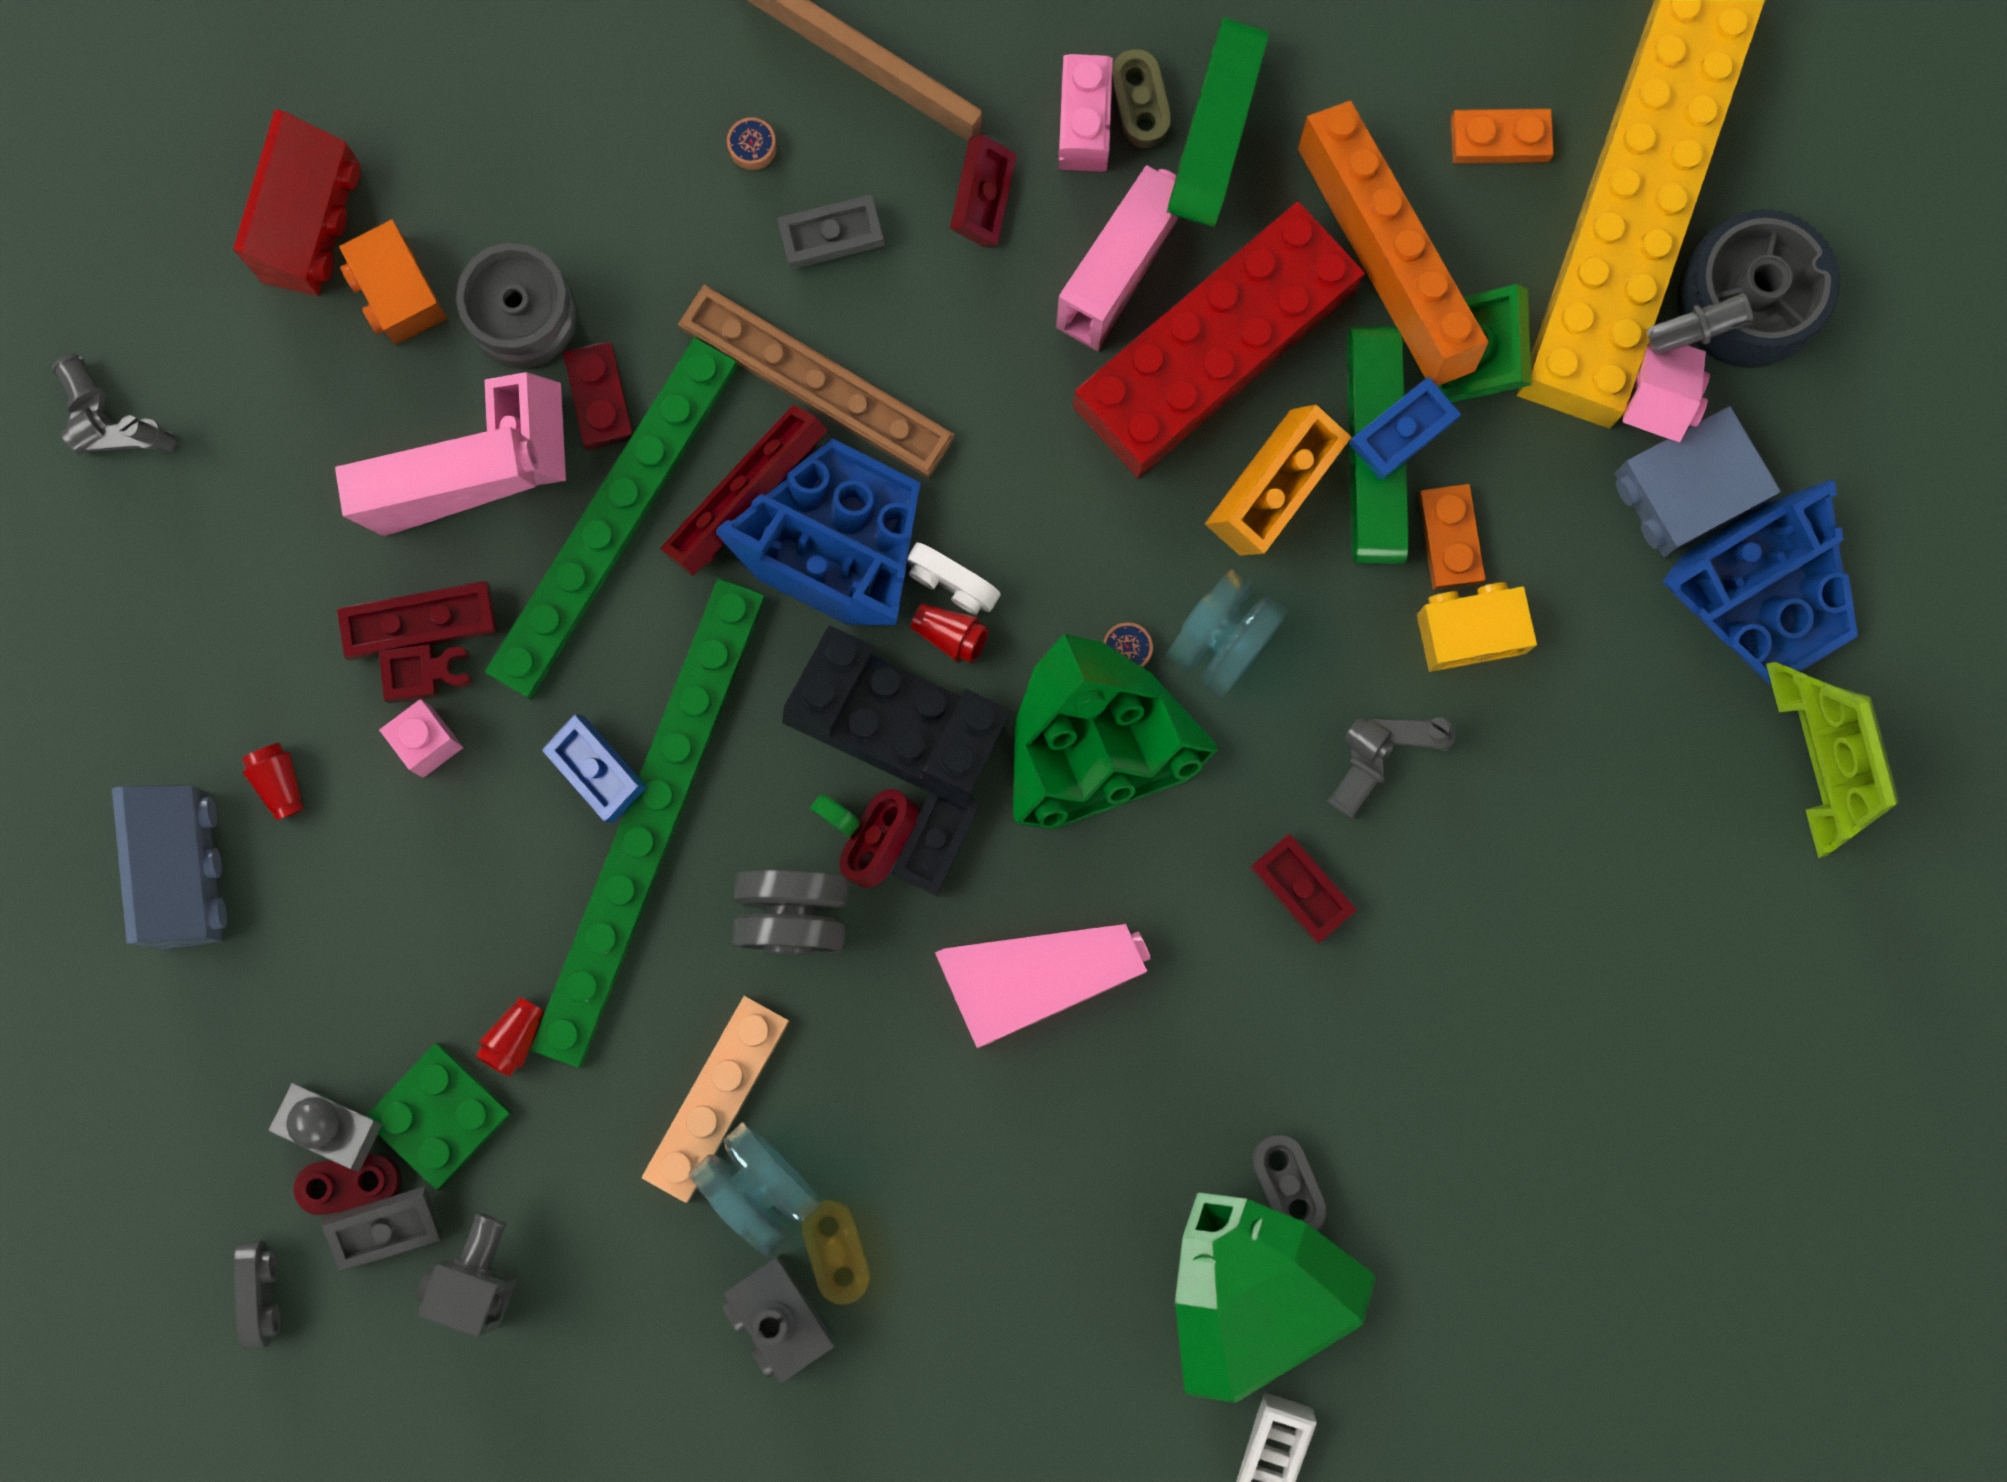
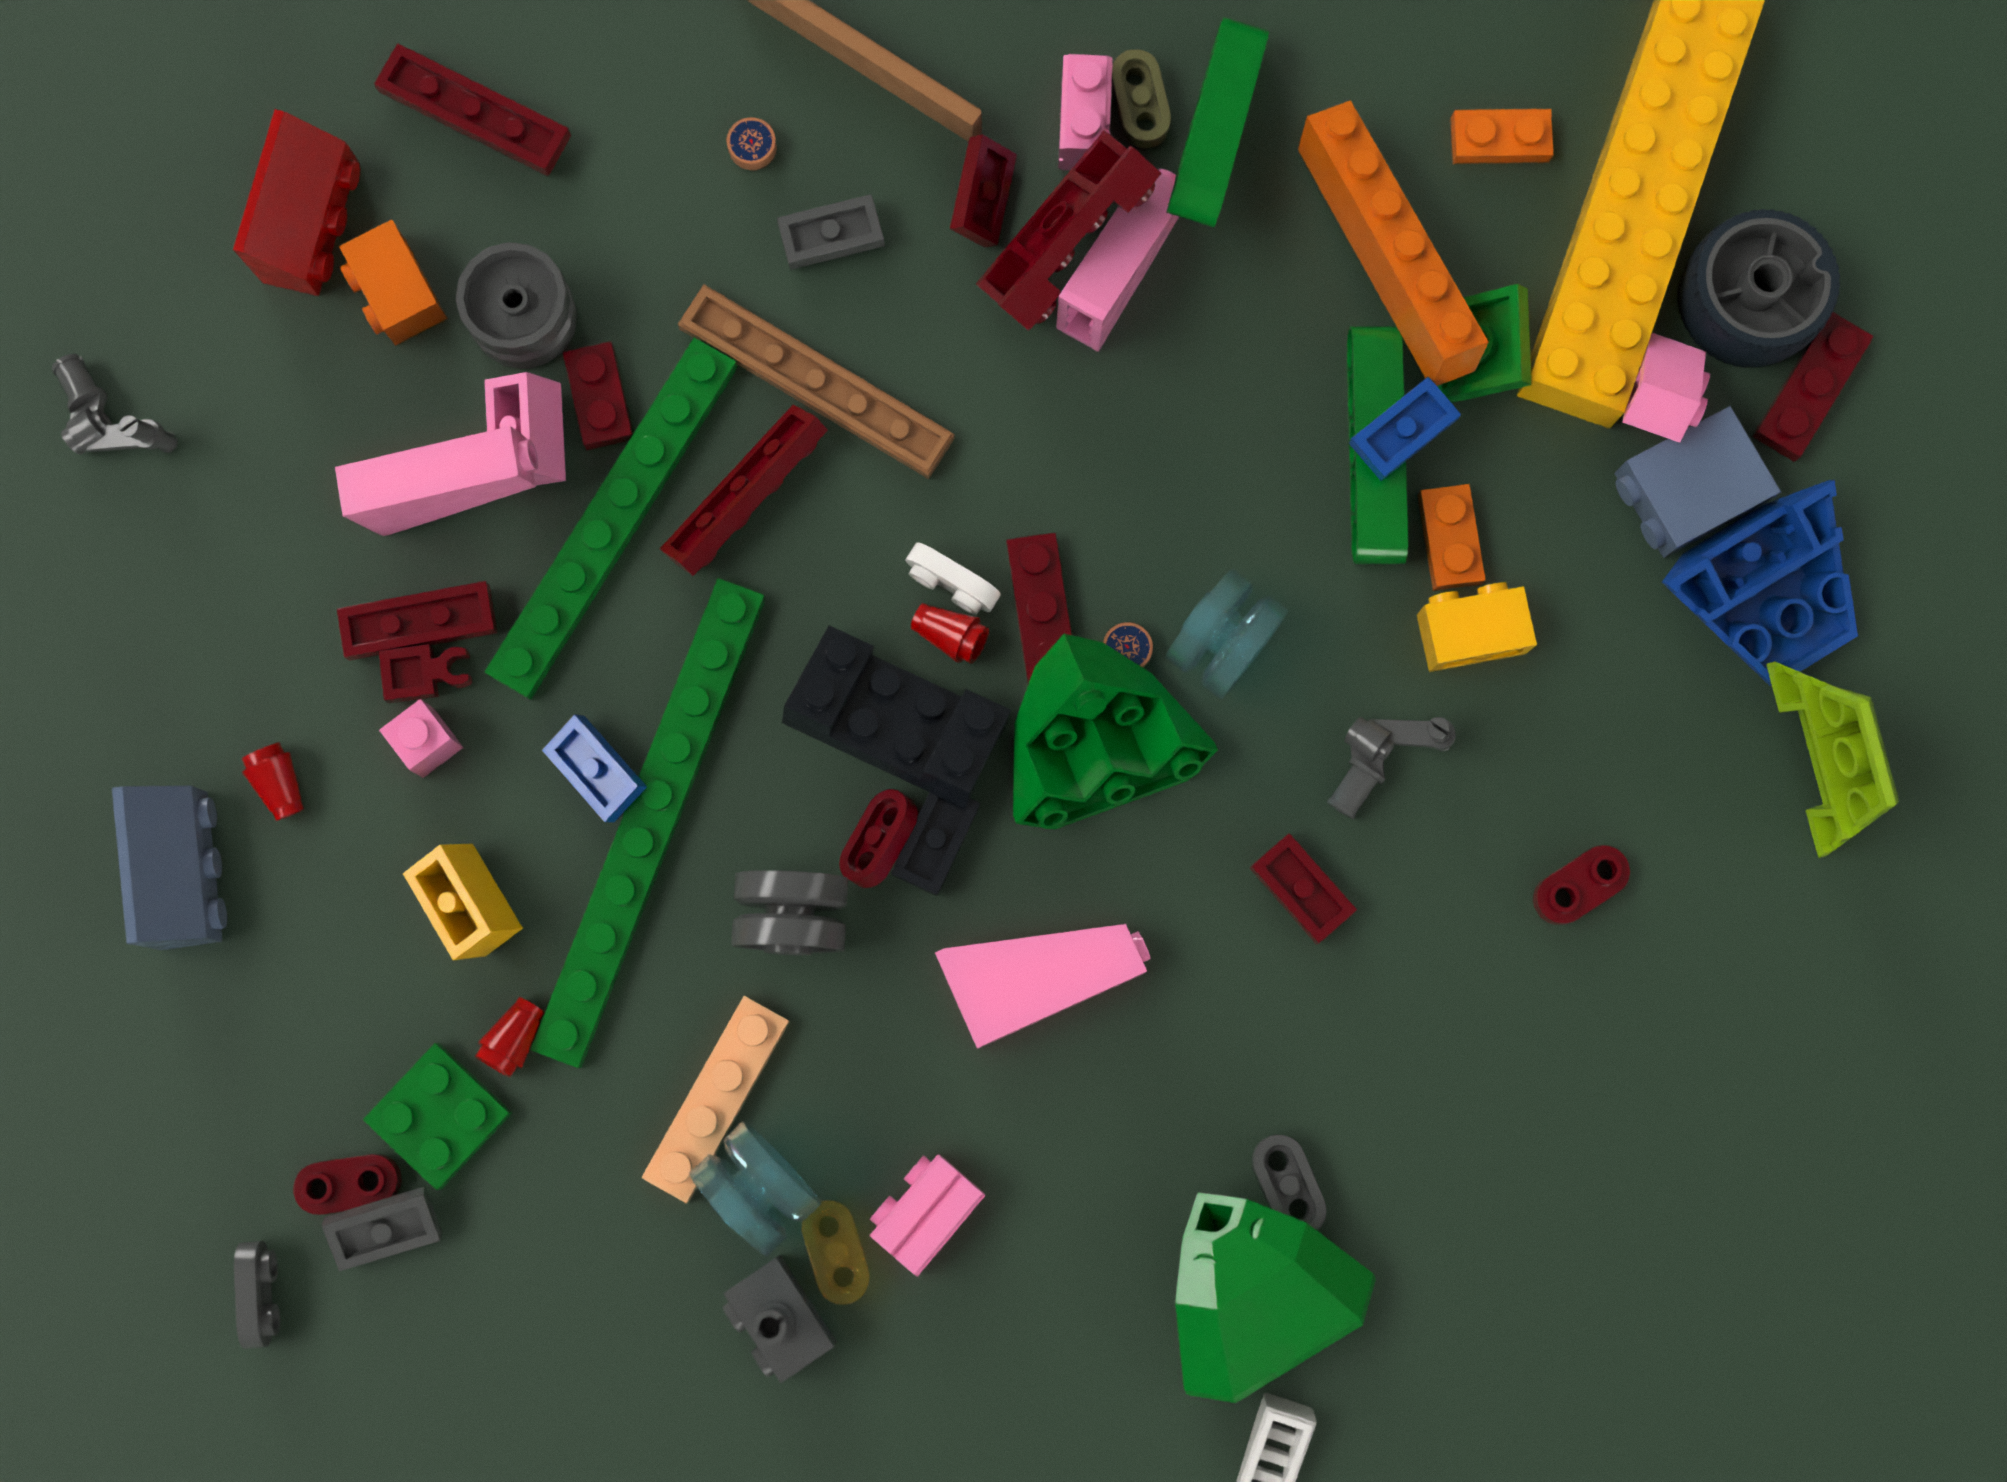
dark grey tile [268,1083,382,1172] -> none
dark grey brick [416,1213,517,1337] -> none
blue wedge [716,438,920,625] -> none
green tile [809,794,860,839] -> none
red brick [1073,201,1365,479] -> none
light orange brick [1204,404,1351,556] -> none
dark grey axle [1647,293,1753,354] -> none
none -> dark red plate [374,43,572,176]
none -> yellow brick [403,843,523,960]
none -> bright pink brick [870,1154,986,1277]
none -> dark red piece [976,130,1162,331]
none -> dark red plate [1006,532,1071,684]
none -> dark red plate [1533,845,1630,925]
none -> dark red plate [1752,312,1874,462]

